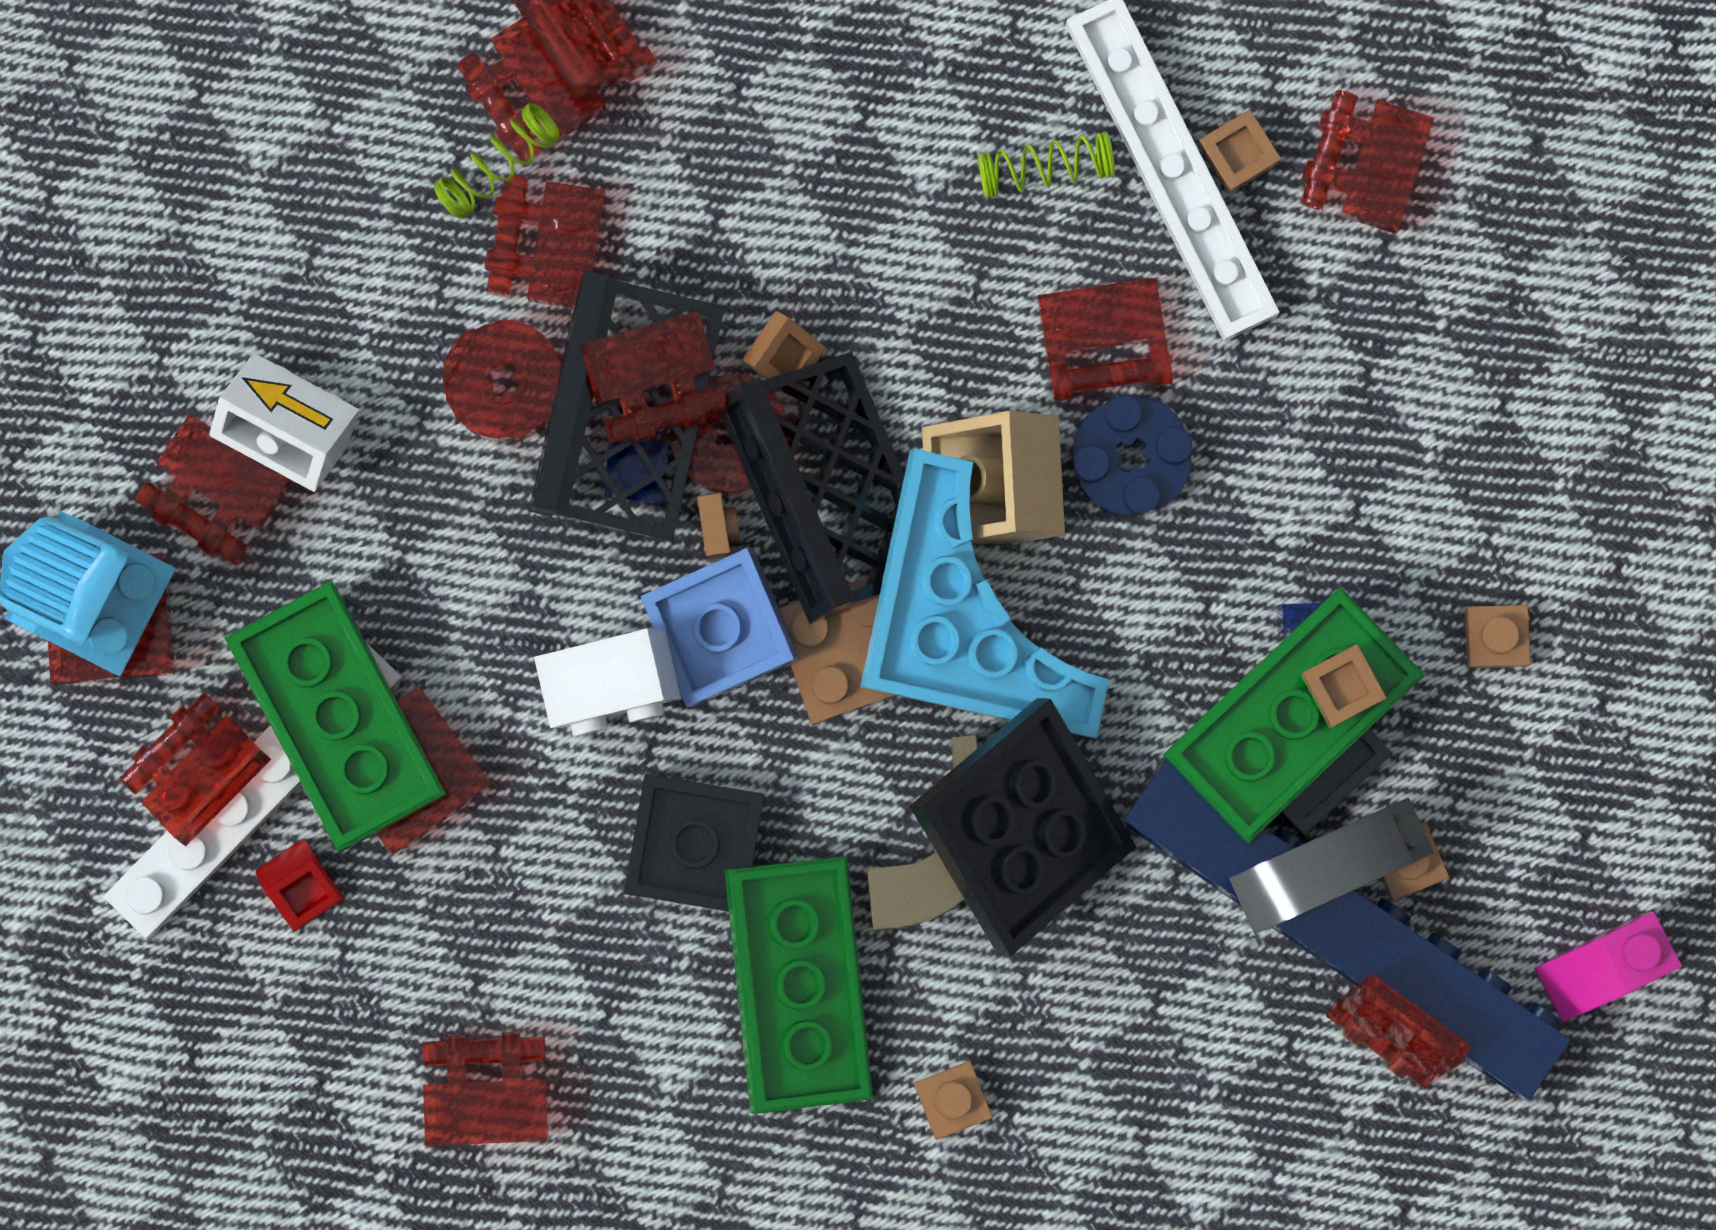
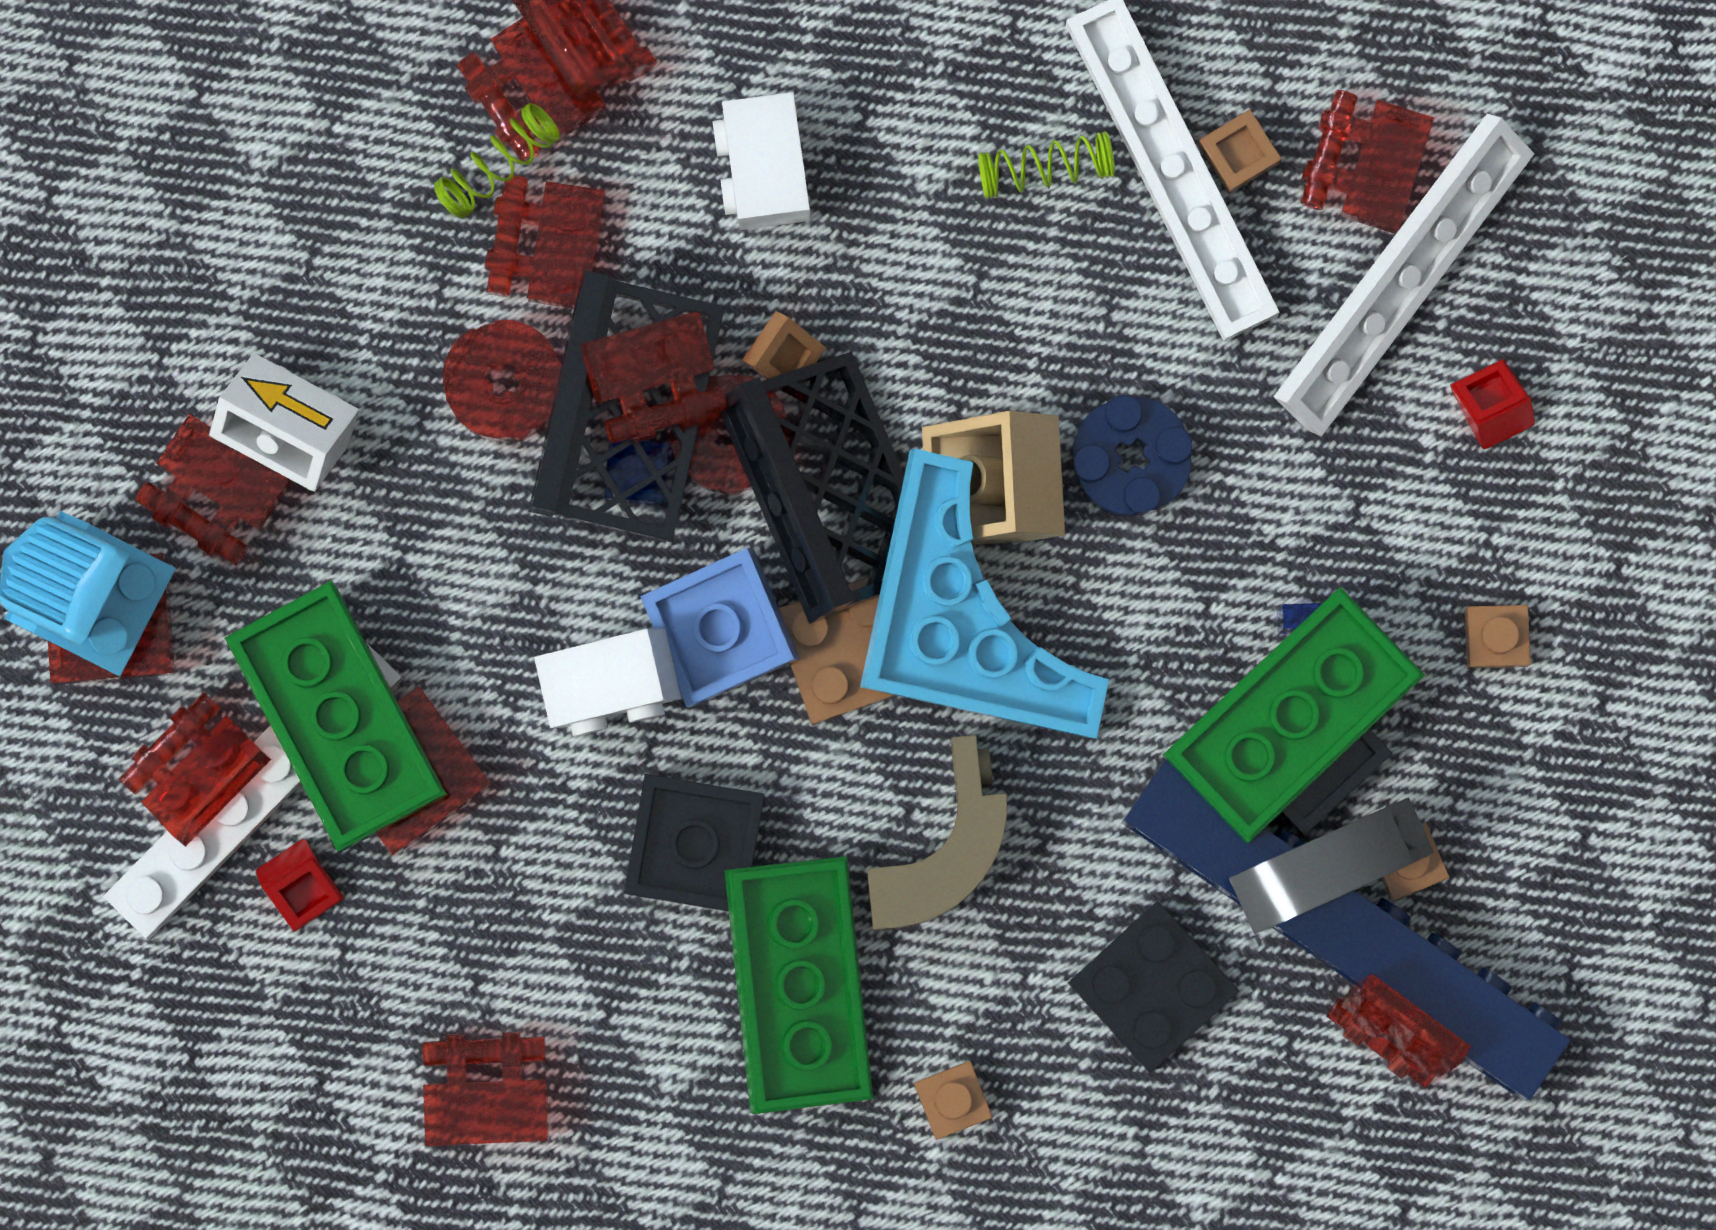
medium nougat plate [697,493,741,563] -> none
black plate [909,698,1136,957] -> none
clear red plate [1037,278,1173,401] -> none
medium nougat plate [1301,644,1387,729] -> none
dark pink slope [1534,911,1682,1022] -> none
none -> white brick [712,92,810,230]
none -> black plate [1067,901,1240,1073]
none -> white plate [1273,113,1534,437]
none -> red slope [1450,359,1535,449]

